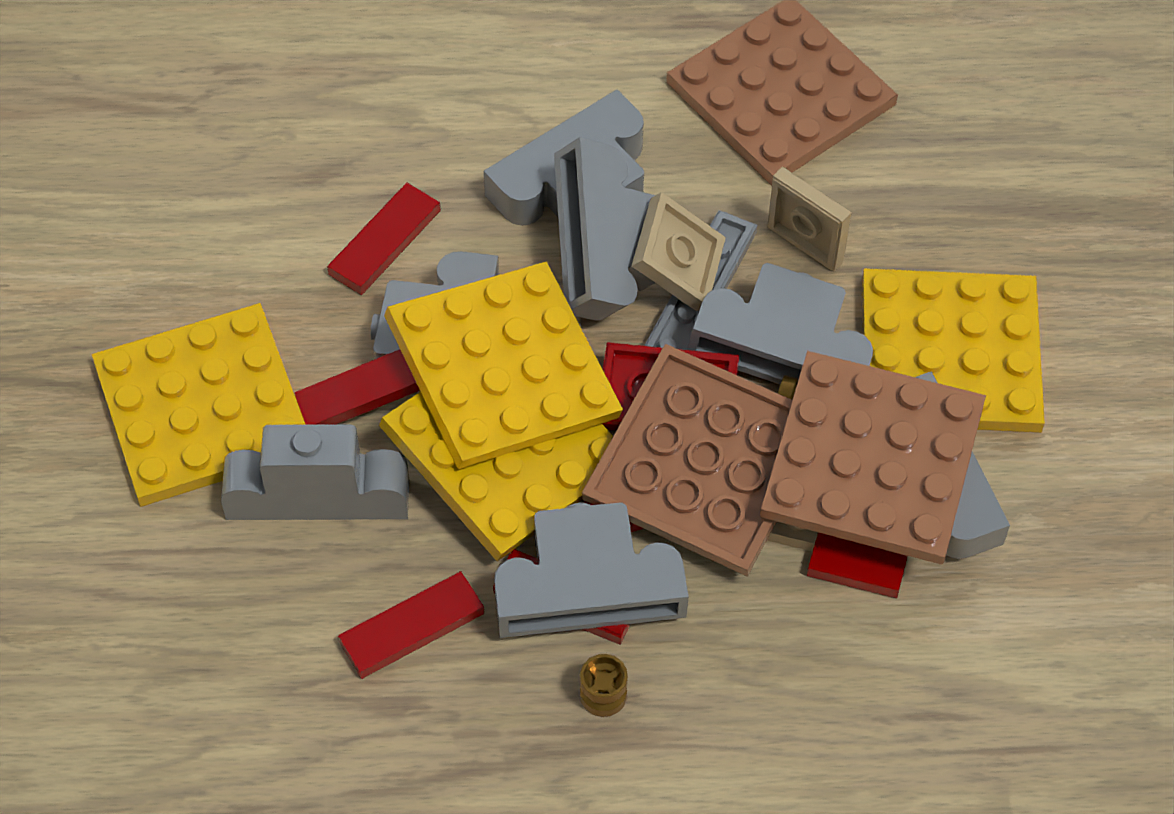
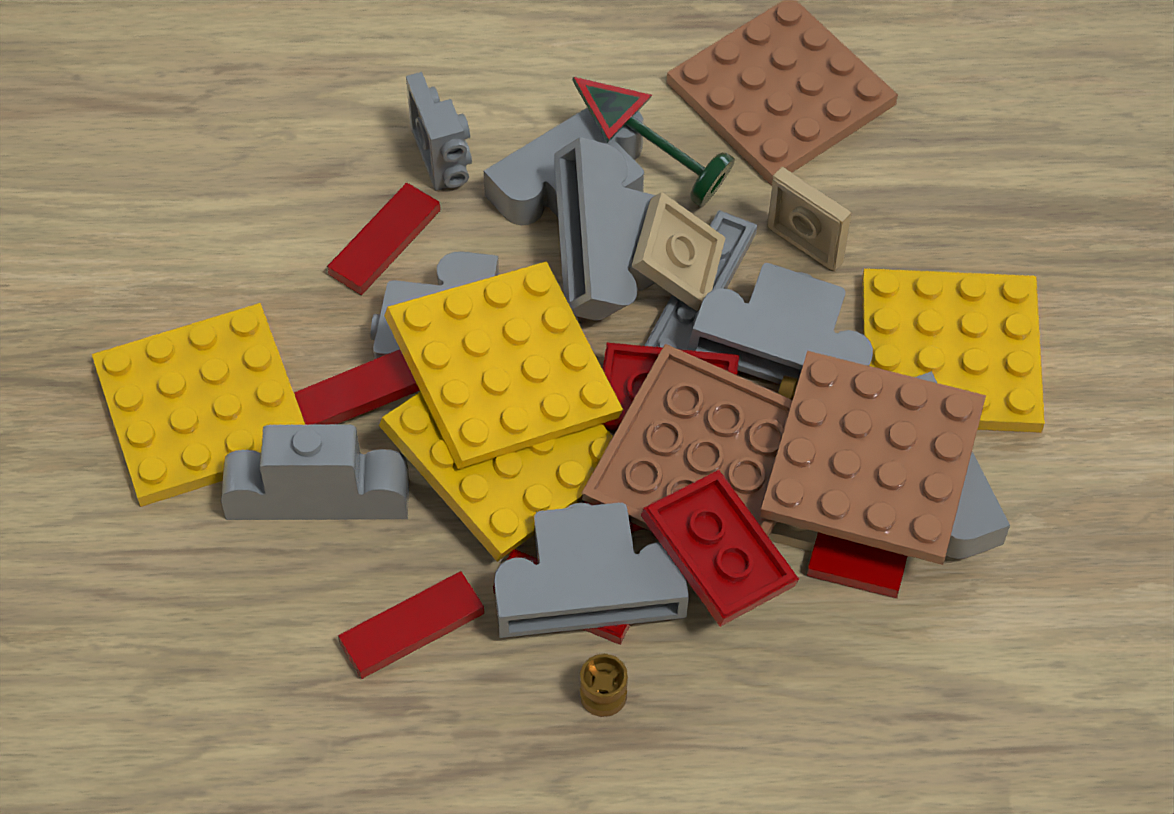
none -> light grey plate [406,72,472,191]
none -> dark green piece [572,76,735,207]
none -> red tile [641,470,799,627]

